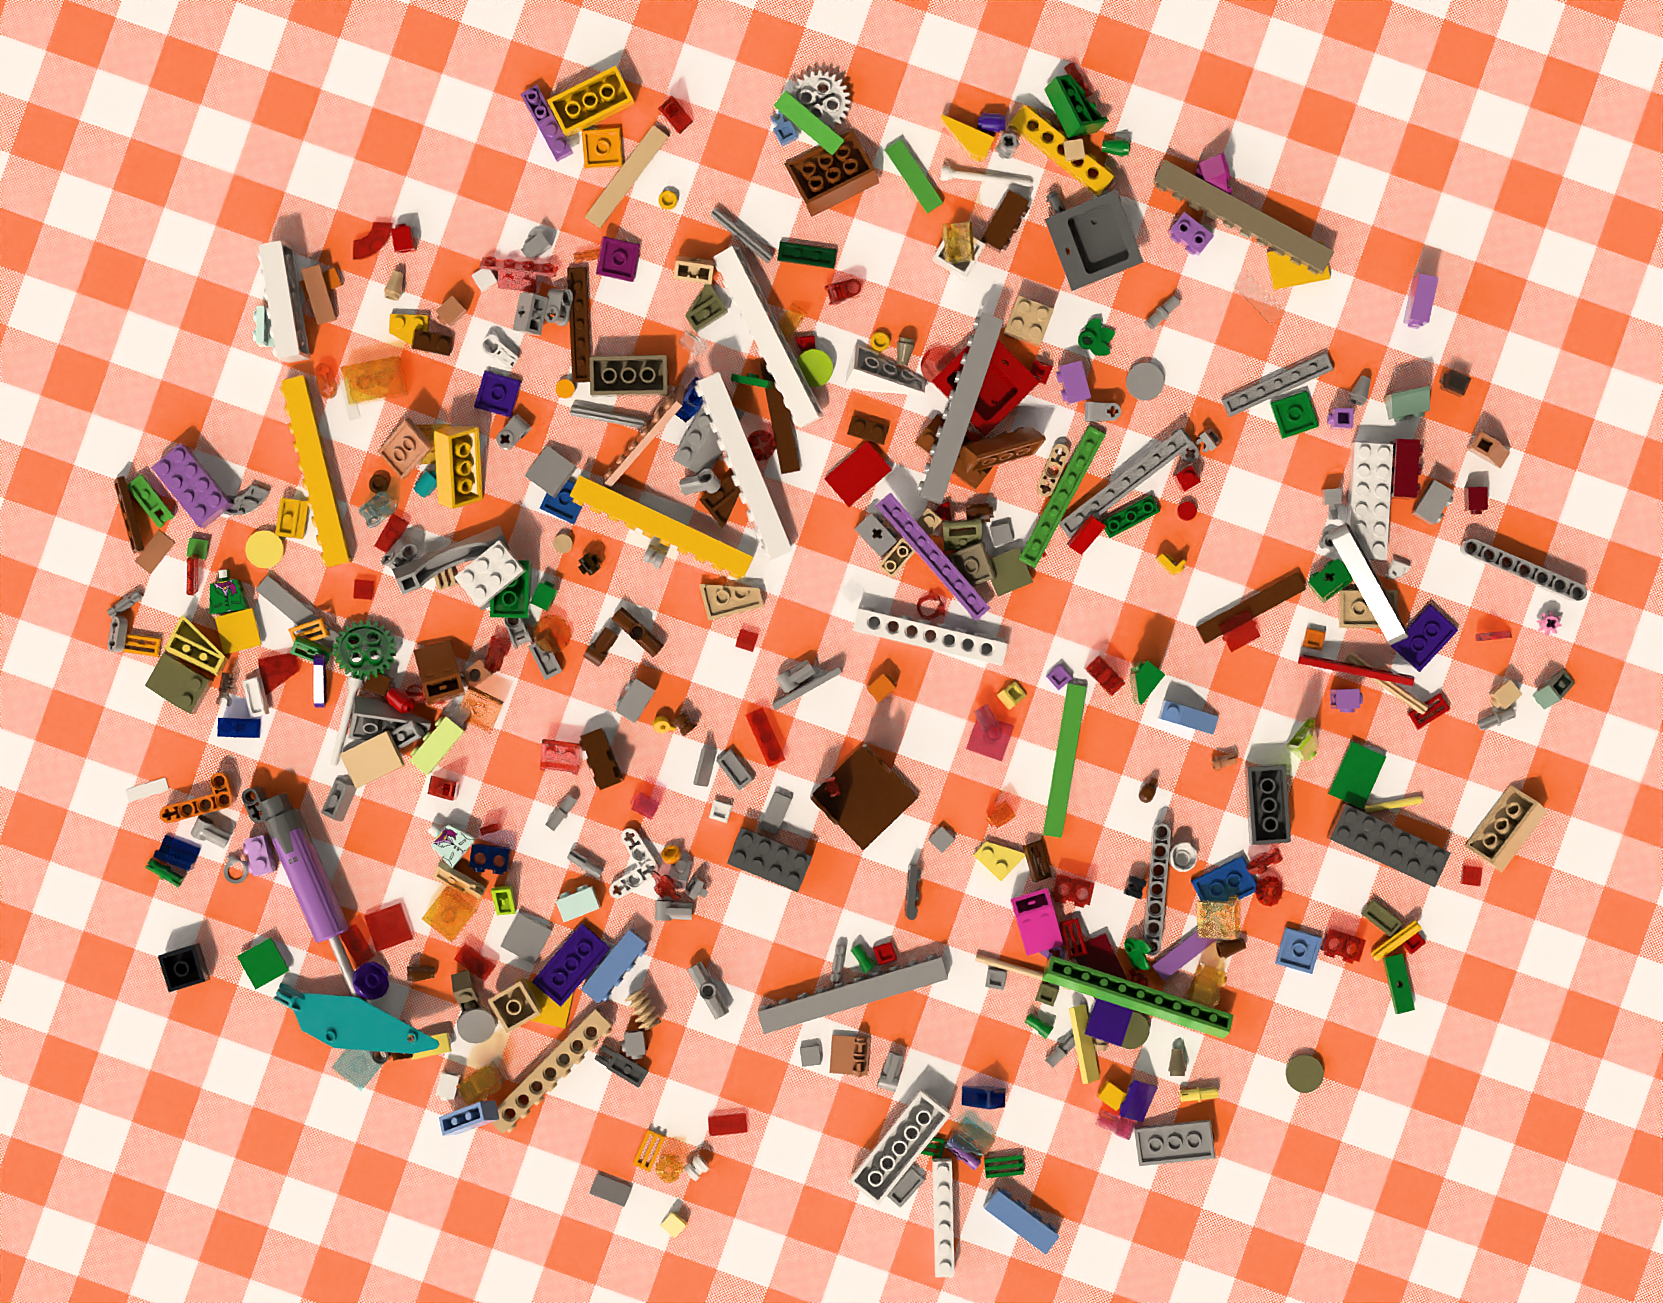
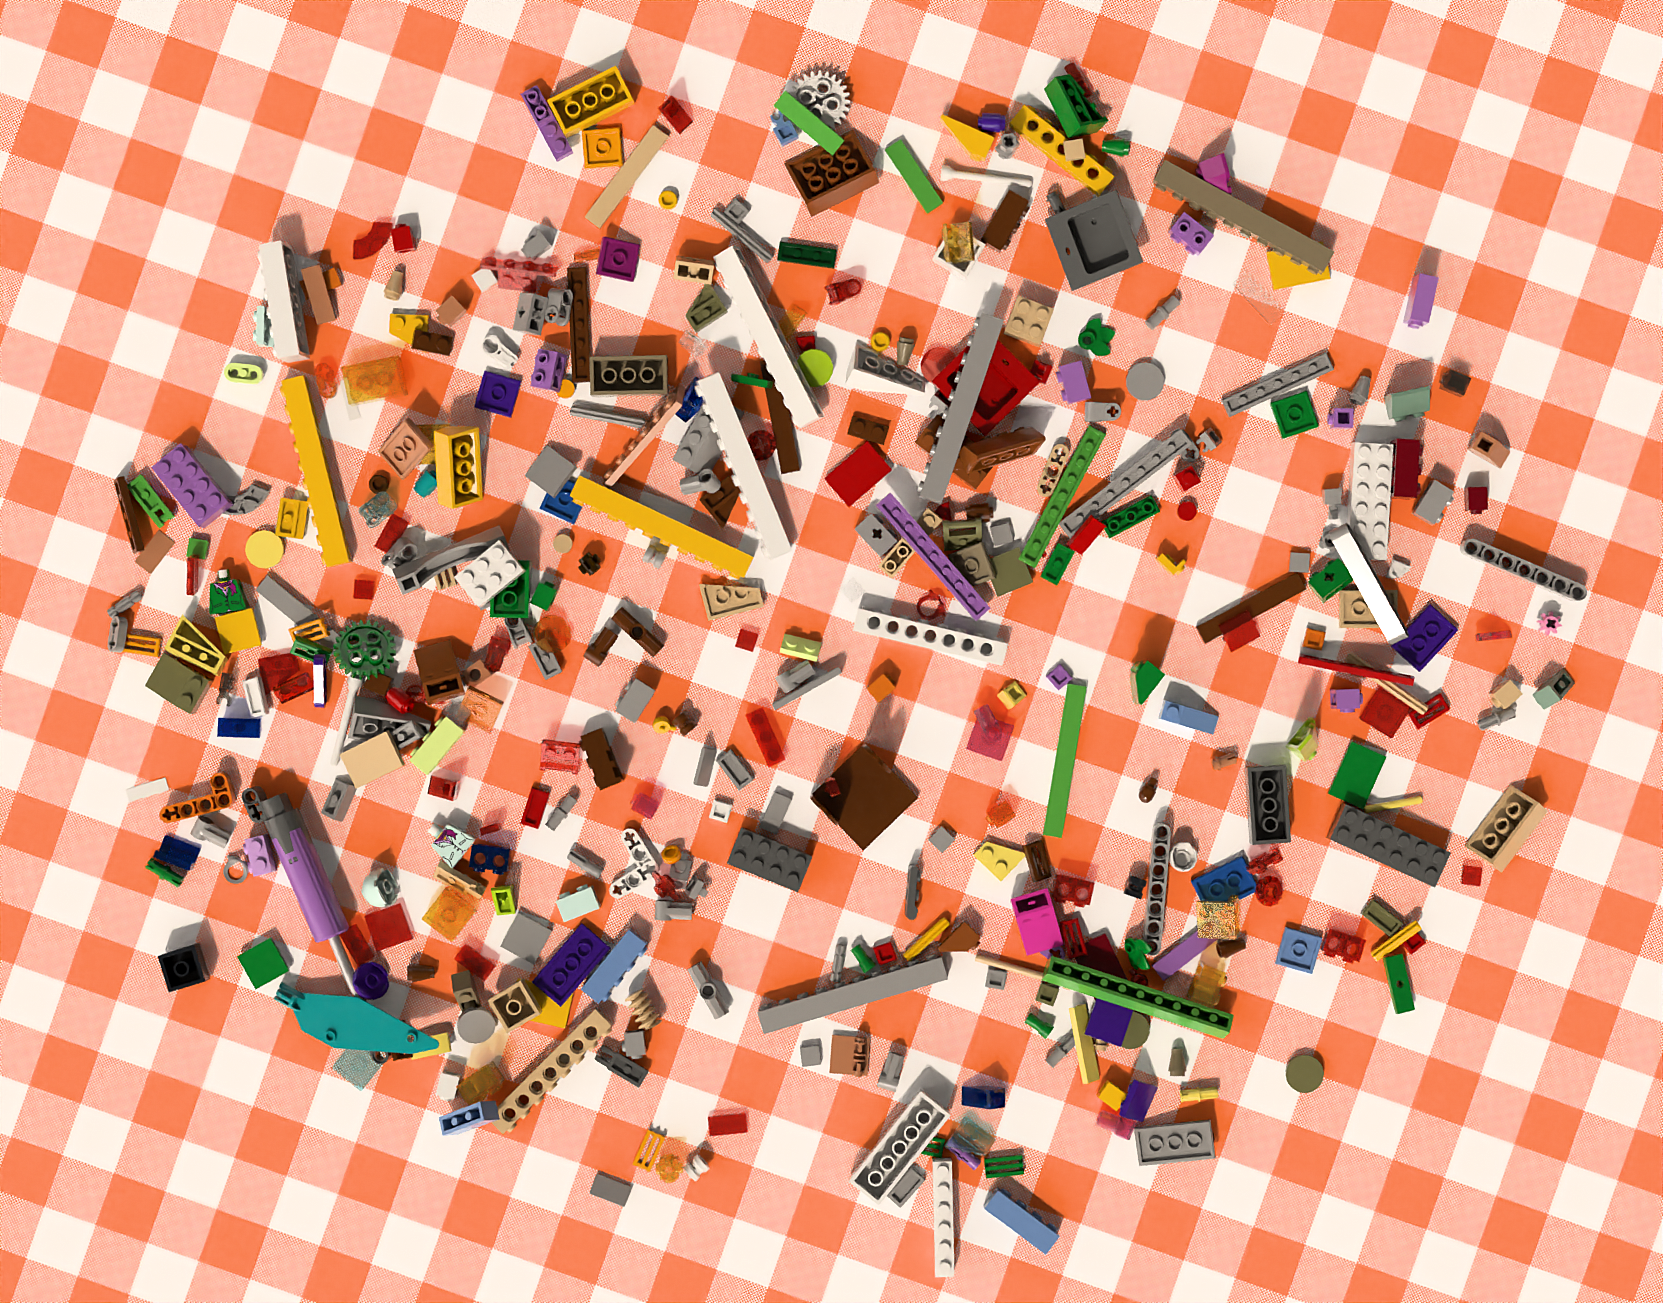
light grey piece [496,414,532,450] -> none
light yellow slope [660,1211,687,1238] -> none
clear red brick [1084,655,1126,696] -> none
none -> yellowish green plate [224,363,264,385]
none -> clear red plate [272,672,314,704]
none -> light aqua cylinder [362,868,398,907]
none -> red tile [520,787,550,829]
none -> medium lavender brick [530,349,567,393]
none -> light grey tile [723,198,750,225]
none -> yellowish green plate [780,633,821,662]
none -> yellow axle [903,917,950,961]
none -> light grey tile [929,390,951,415]
none -> dark orange slope [937,921,981,952]
none -> green plate [1040,543,1075,586]
none -> light grey tile [1288,552,1310,573]
none -> clear red tile [1358,686,1412,739]

